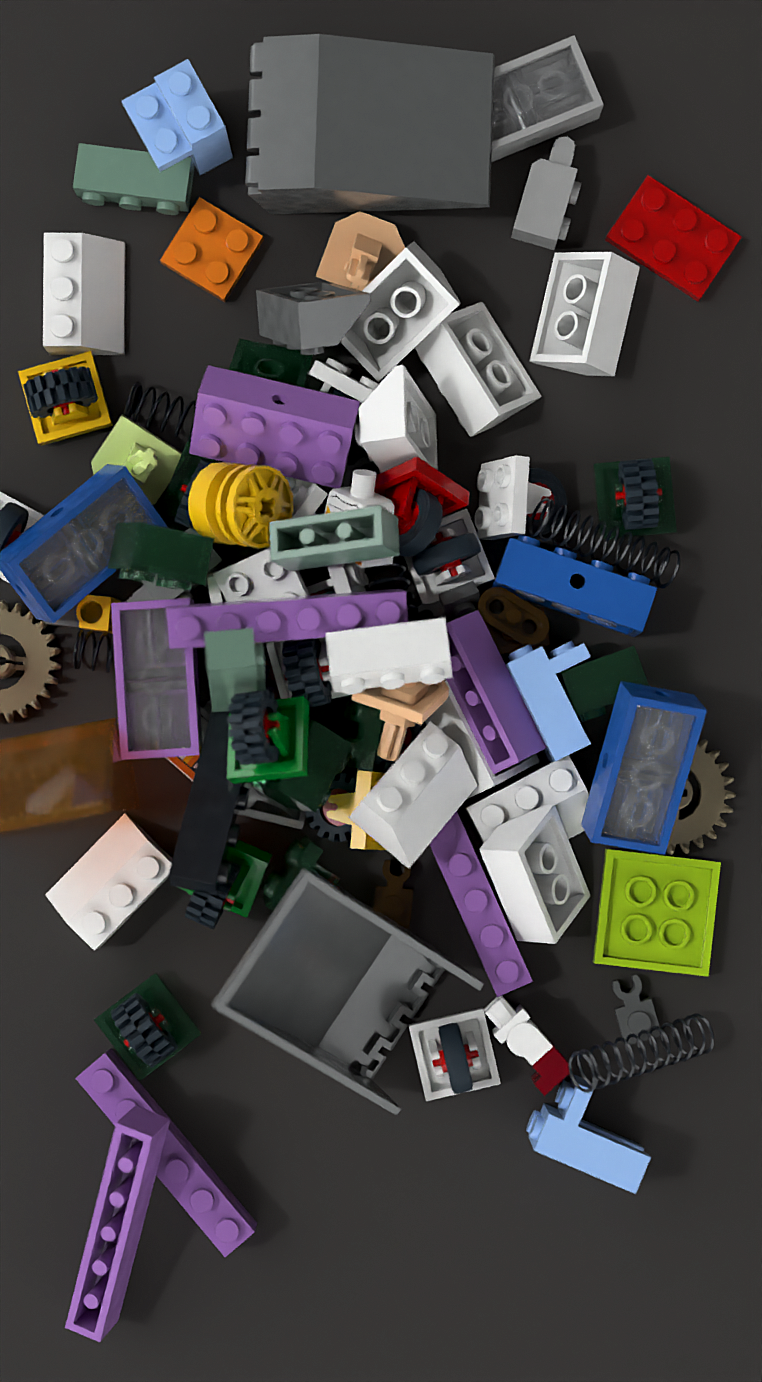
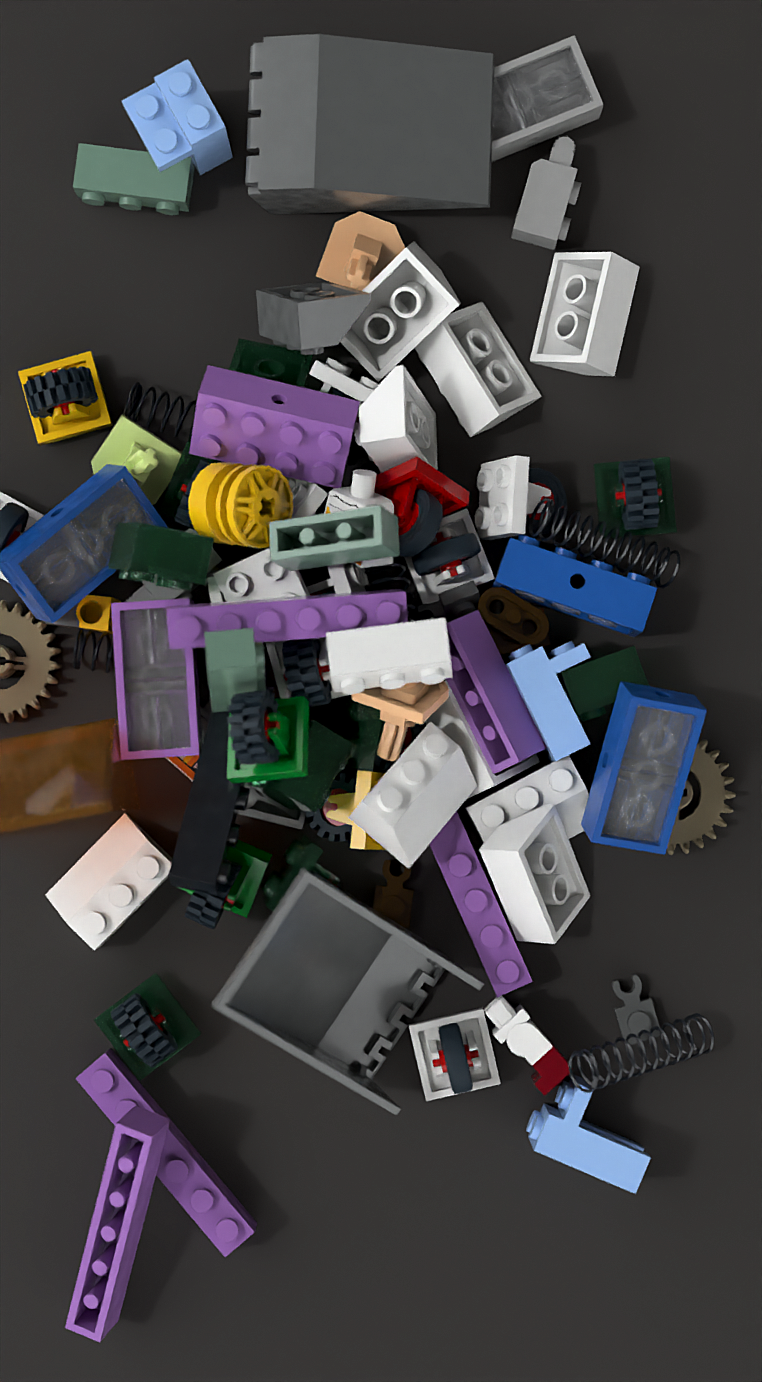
white slope [43,233,125,355] -> none
orange plate [160,197,264,302] -> none
lime plate [593,849,721,977] -> none
red plate [605,175,742,302] -> none

